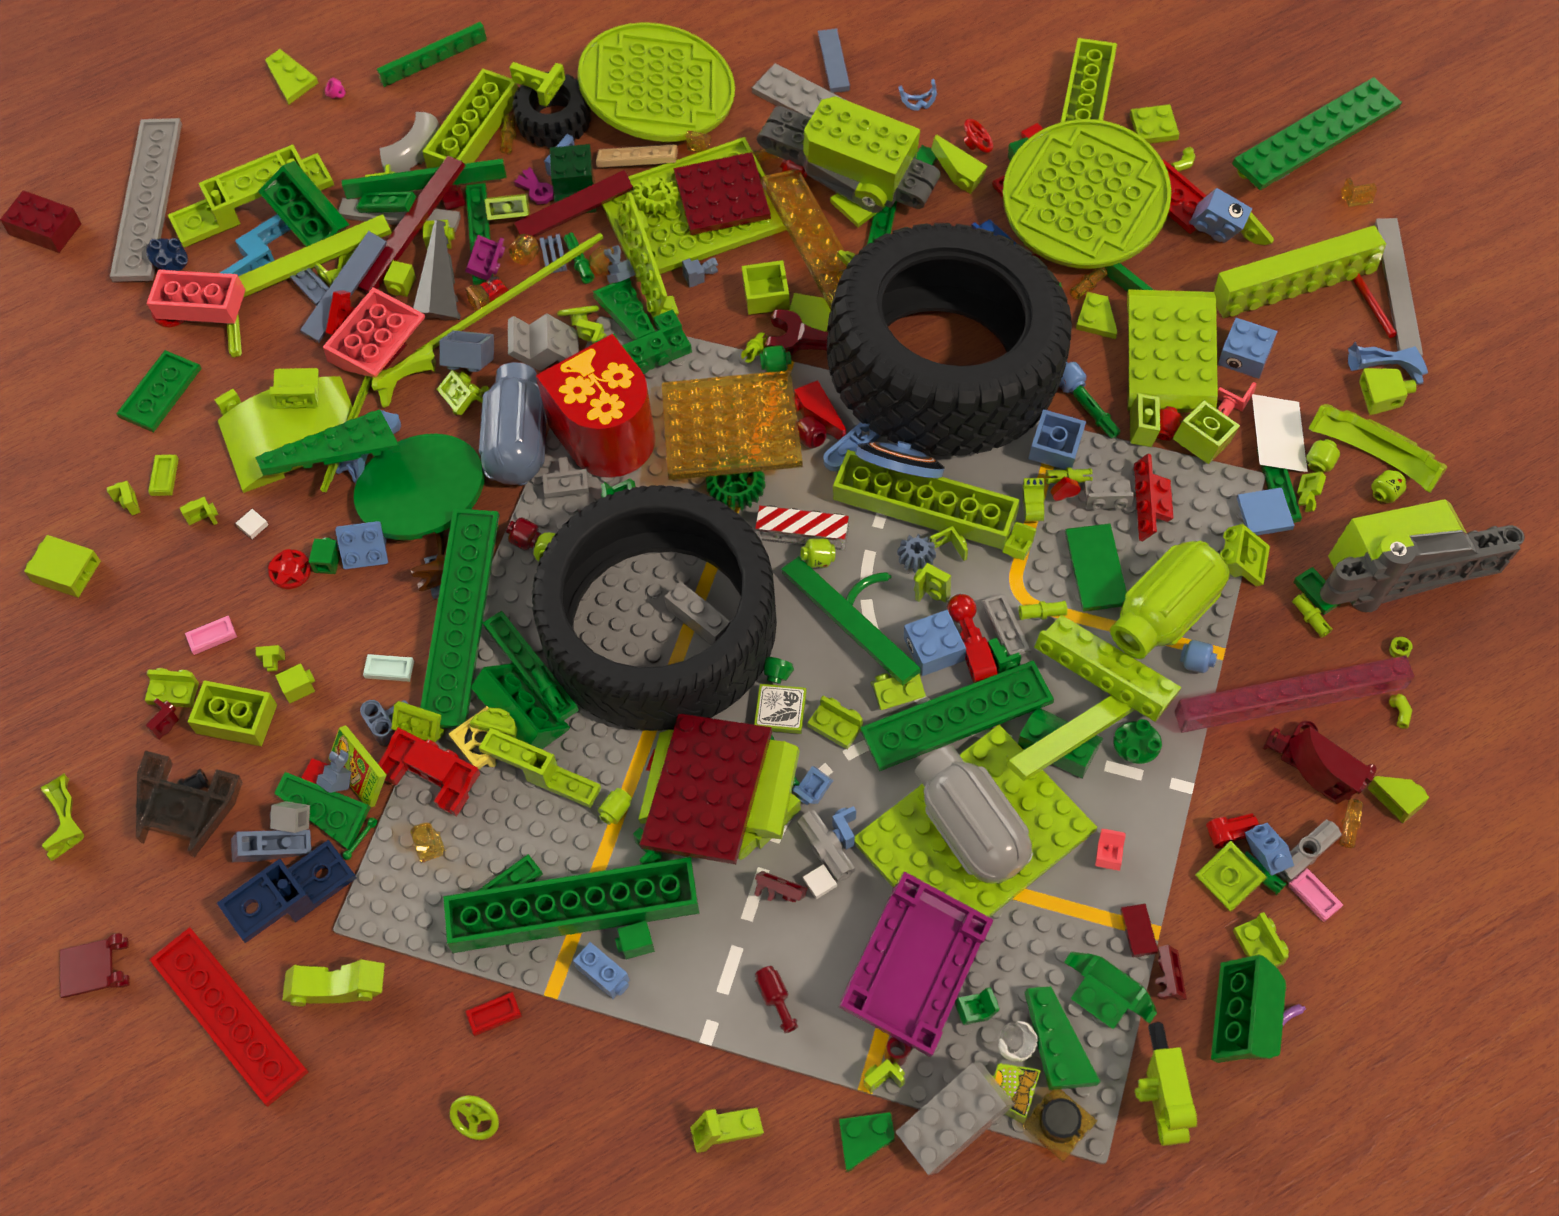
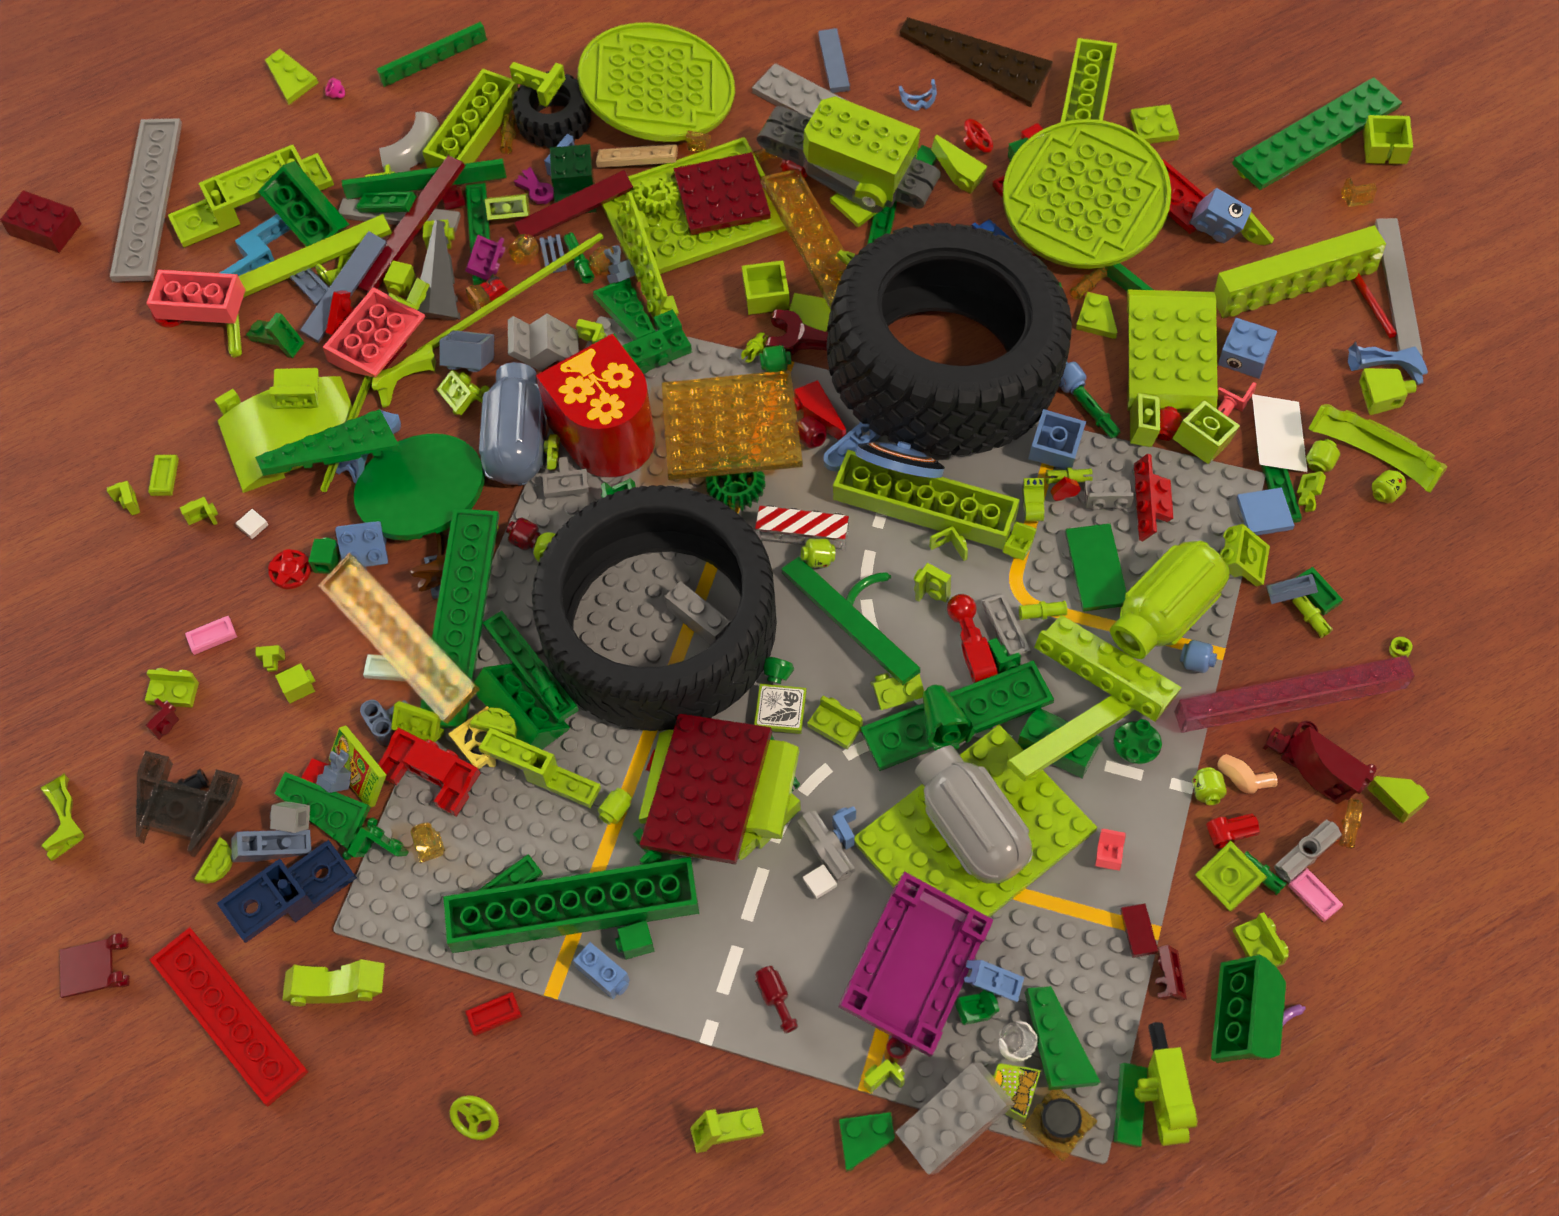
lime brick [24,535,101,598] -> none
green tile [116,350,202,433] -> none
dark blue dish [146,238,188,271] -> none
lime brick [188,680,277,746] -> none
lime piece [557,305,599,326] -> none
sand blue piece [682,258,718,288] -> none
dark red plate [754,871,808,902] -> none
medium blue bracket [792,766,834,805] -> none
sand blue gear [897,533,936,573] -> none
medium blue brick [904,610,966,676] -> none
green plate [1064,952,1157,1029] -> none
lime arm [1171,147,1196,172] -> none
medium blue brick [1245,823,1294,876] -> none
dark grey piece [1320,499,1525,612] -> none
lime arm [1389,694,1412,729] -> none
none -> lime plate [195,837,233,884]
none -> green bracket [246,313,305,358]
none -> clear yellow plate [318,553,480,724]
none -> green bracket [347,825,409,857]
none -> lime bracket [388,278,430,310]
none -> lime plate [544,434,560,470]
none -> dark brown wing [900,17,1052,107]
none -> green cone [923,684,974,751]
none -> medium blue hinge [964,960,1024,1002]
none -> green tile [1113,1062,1148,1148]
none -> lime head [1192,767,1227,805]
none -> light nougat arm [1217,754,1277,794]
none -> sand blue tile [1267,574,1318,604]
none -> lime piece [1363,115,1413,164]

